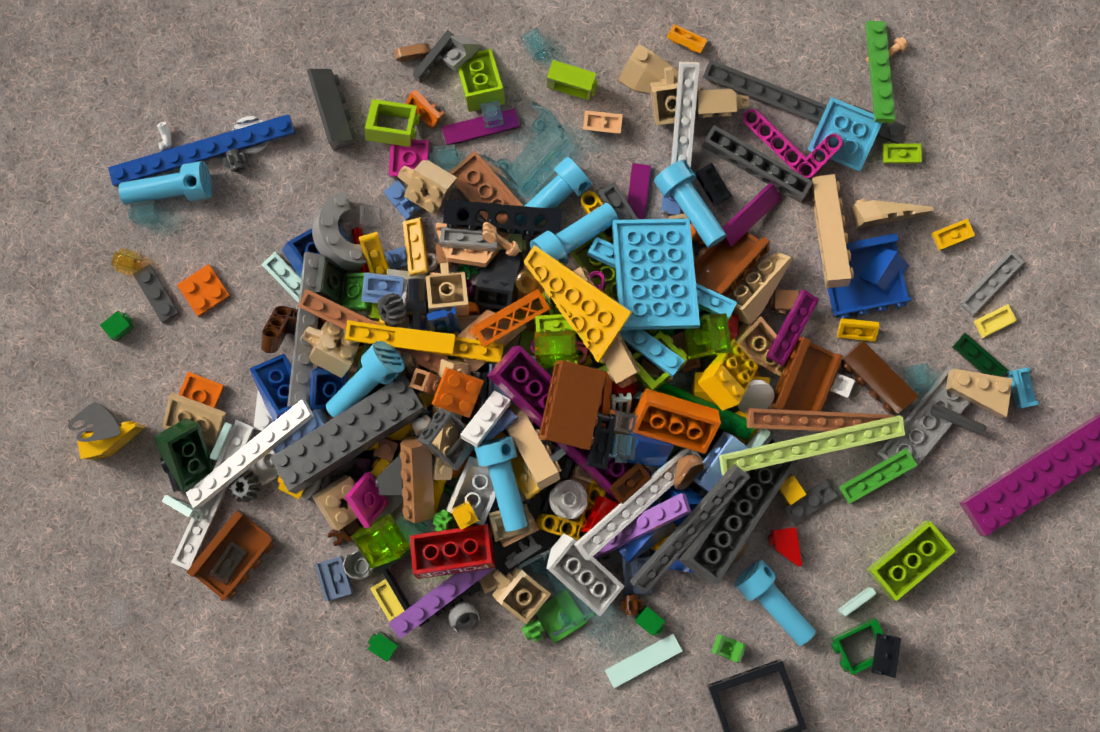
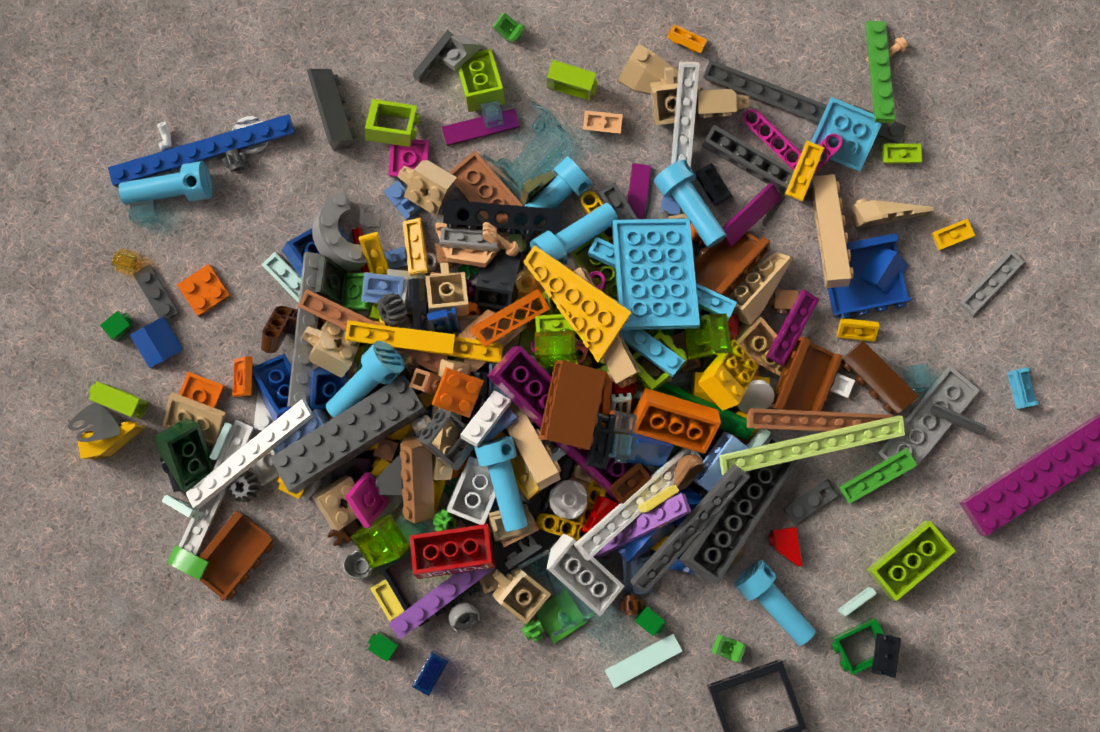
clear smoke plate [209,541,249,586] -> none
sand blue plate [315,556,354,602] -> none
medium nougat beam [394,43,430,62] -> none
orange plate [405,89,445,129] -> none
clear light blue brick [429,145,458,169] -> none
yellow brick [451,500,479,530] -> none
clear light blue brick [521,27,548,60] -> none
yellow brick [778,475,806,505] -> none
tan wedge [946,369,1013,418] -> none
dark green tile [952,333,1009,377] -> none
light yellow tile [973,304,1017,338] -> none
none -> lime window [88,381,149,419]
none -> blue slope [130,316,183,368]
none -> bright green slope [167,545,209,580]
none -> orange tile [232,356,253,398]
none -> clear blue brick [412,650,450,696]
none -> bright green bracket [492,12,525,42]
none -> olive plate [520,171,555,205]
none -> light yellow tile [637,485,679,513]
none -> yellow tile [784,141,825,202]

